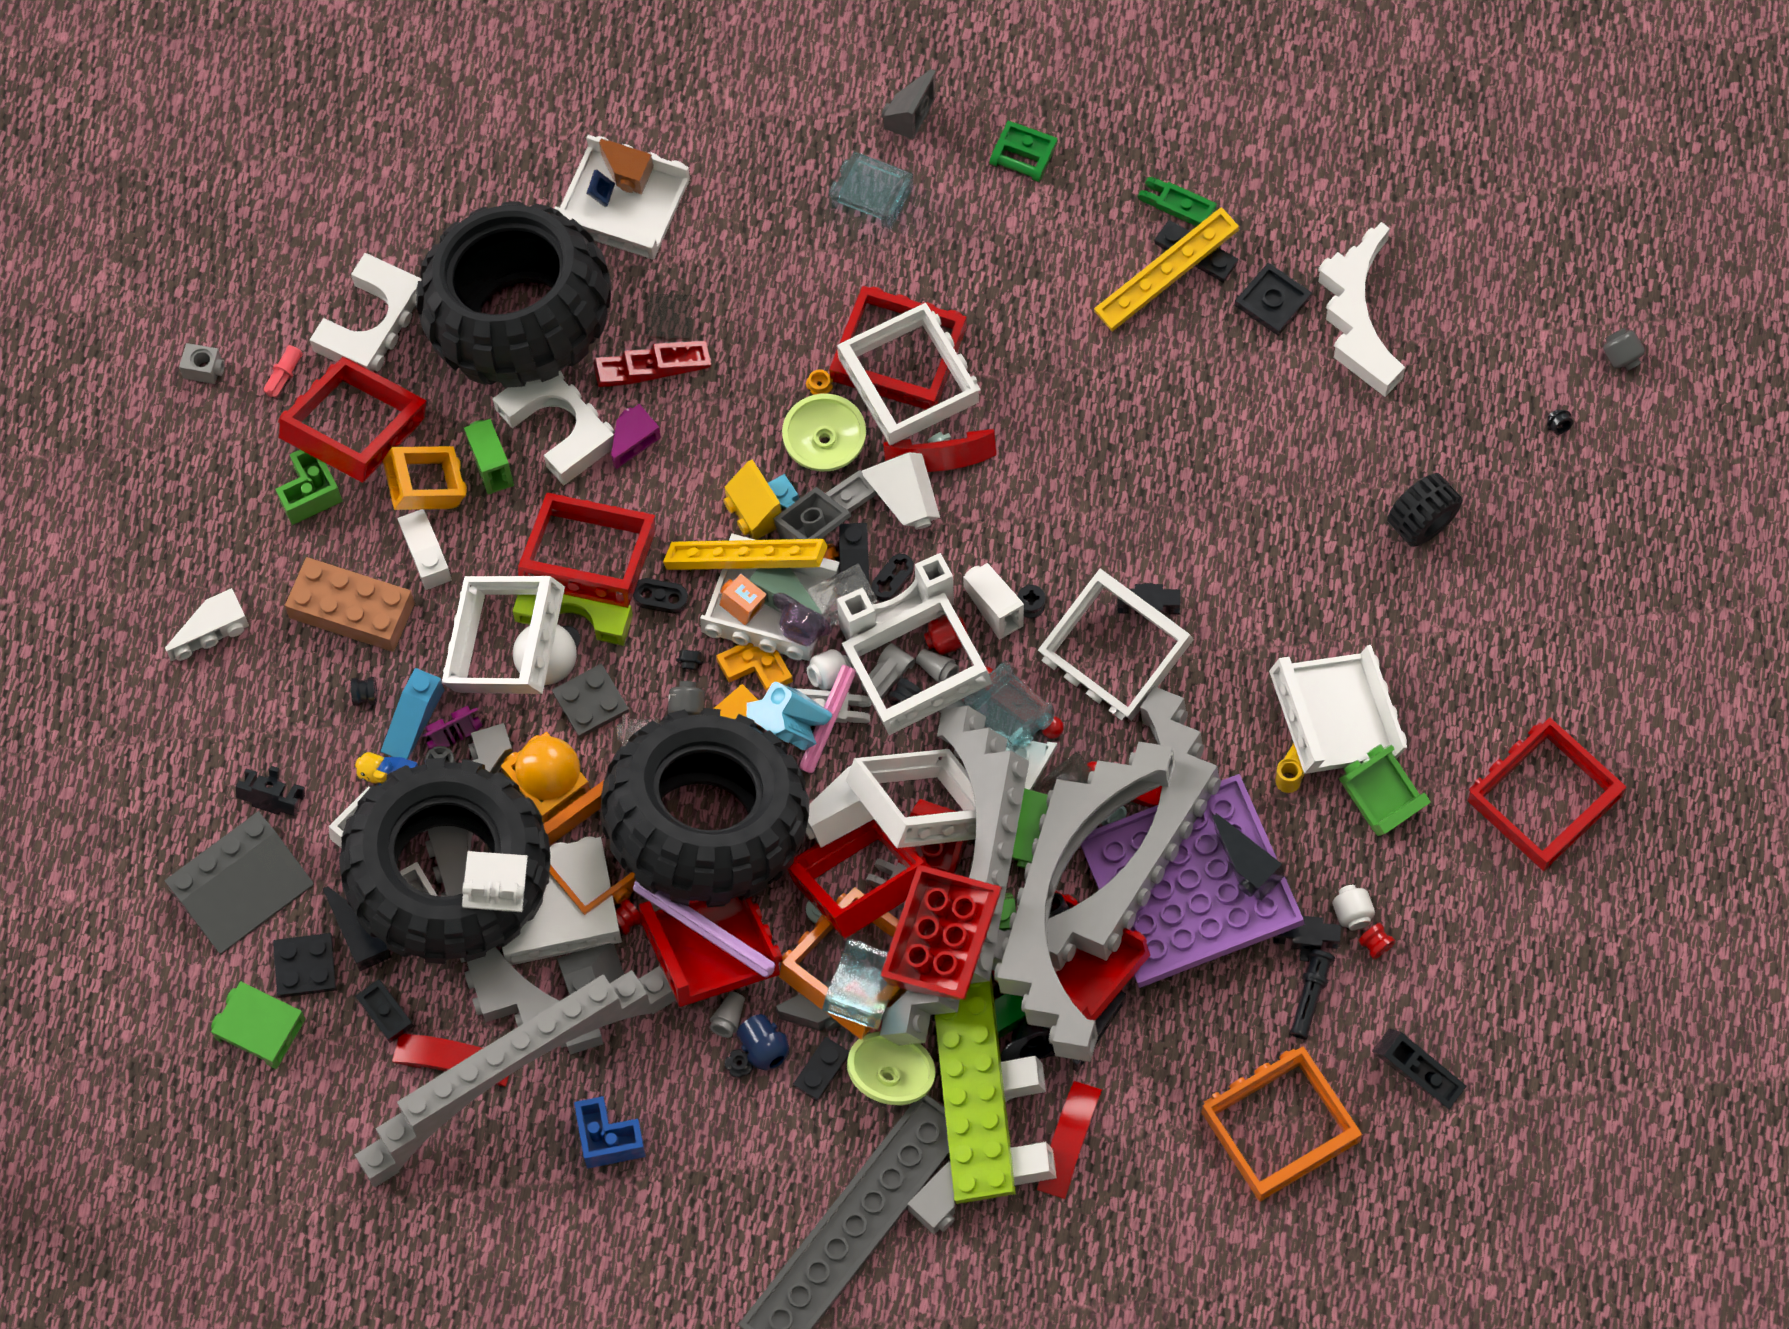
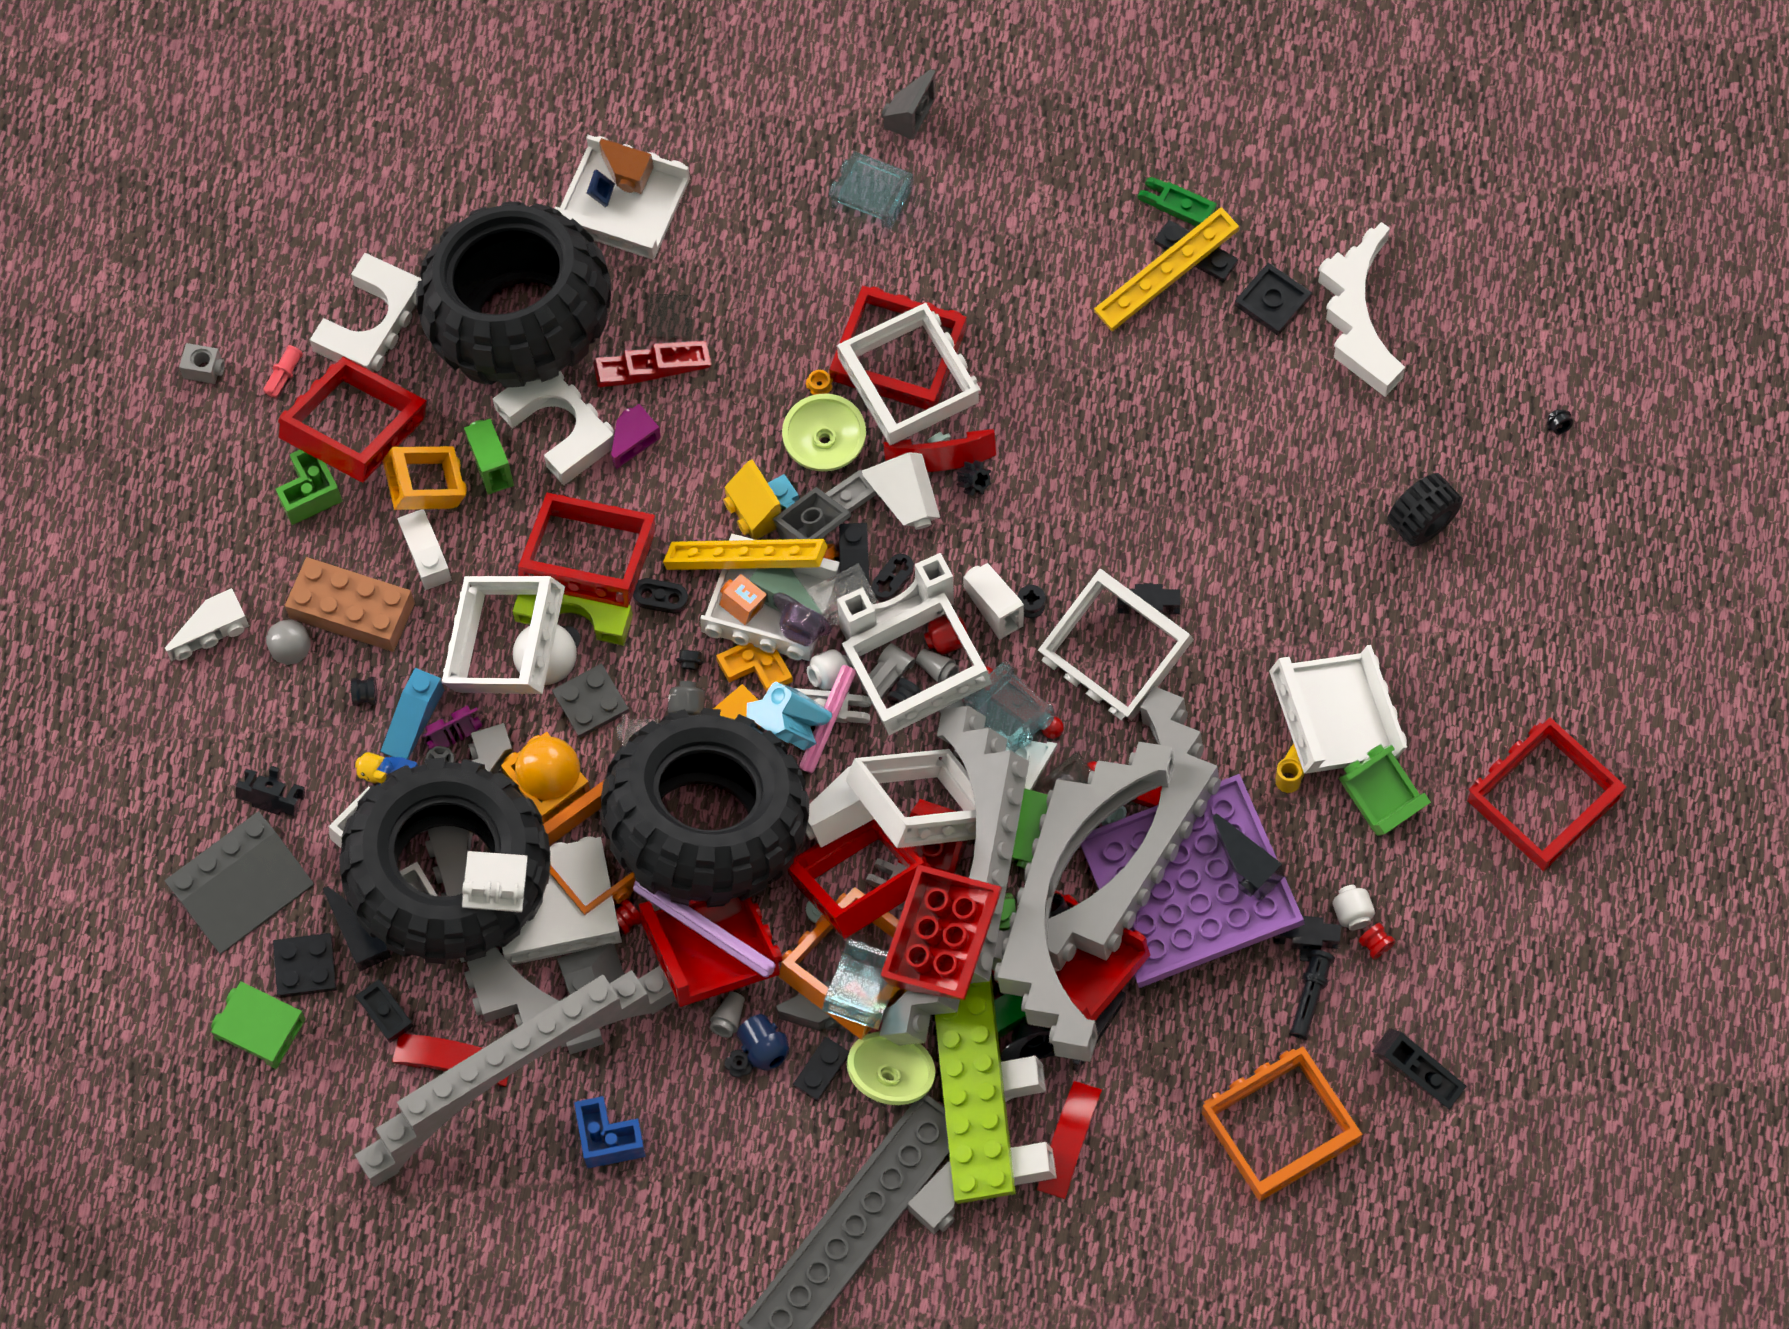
green plate [989,120,1058,183] -> none
dark grey head [1603,328,1645,371] -> none
none -> light grey hair [266,619,311,665]
none -> black gear [957,460,991,496]

